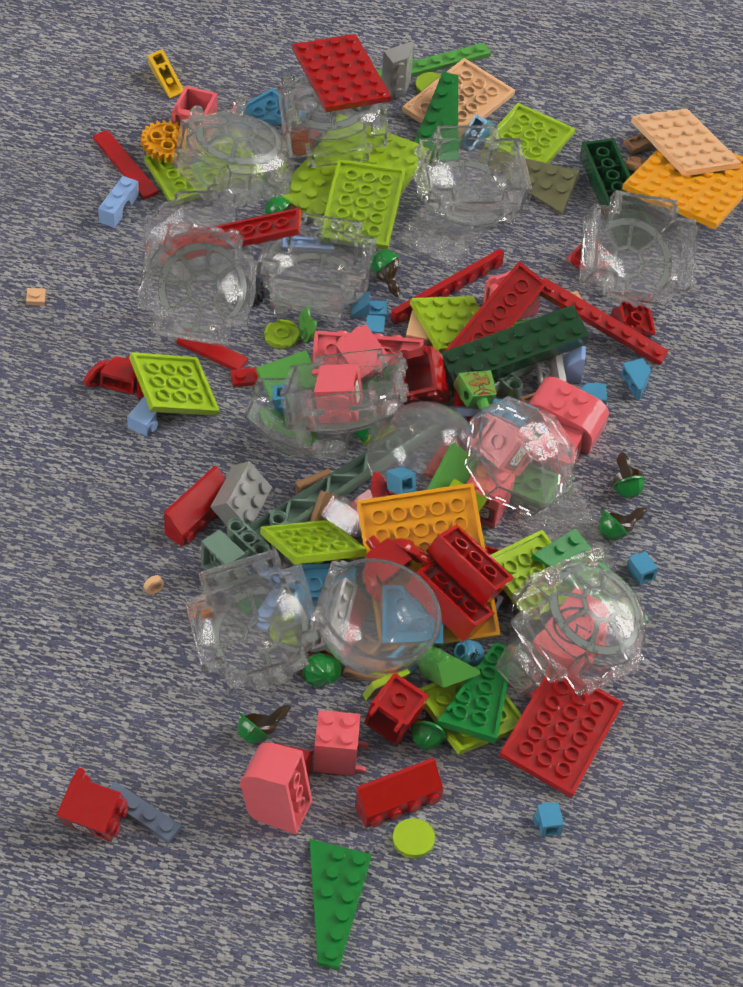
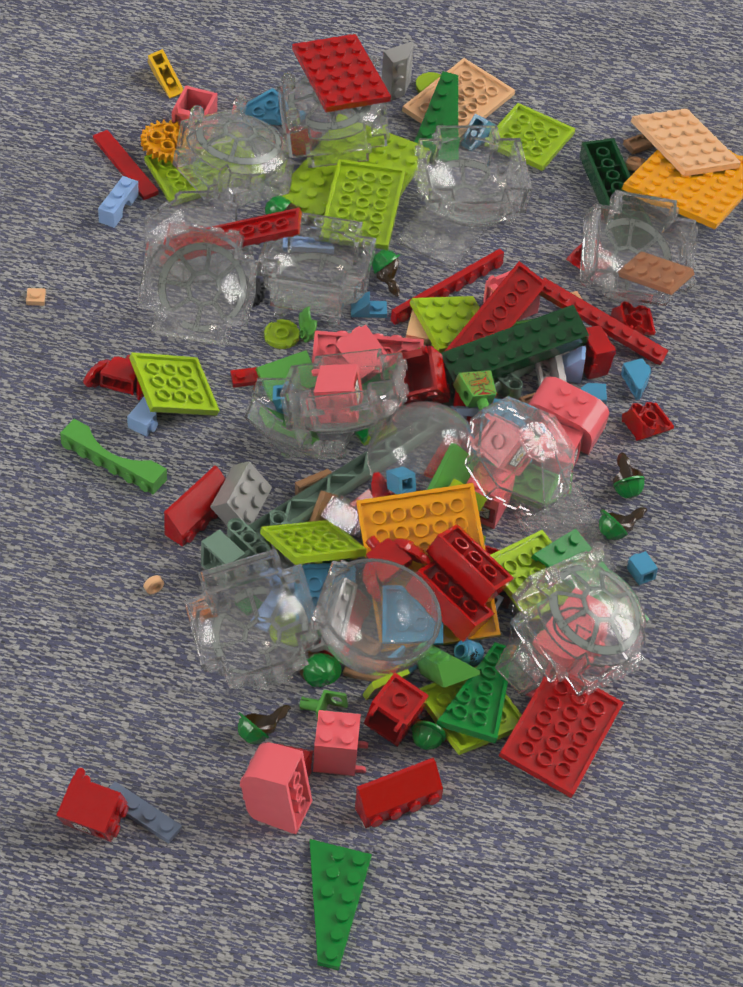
red tile [177,330,248,370] -> none
dark azure brick [366,315,385,335] -> none
bright green plate [377,43,491,78] -> none
lime tile [392,818,435,859] -> none
olive wing [477,148,579,215] -> none
dark azure brick [533,802,564,837] -> none
none -> bright green arch [60,419,167,494]
none -> bright green bracket [299,690,349,721]
none -> red brick [574,325,616,380]
none -> nougat plate [618,251,695,295]
none -> red slope [622,402,674,441]

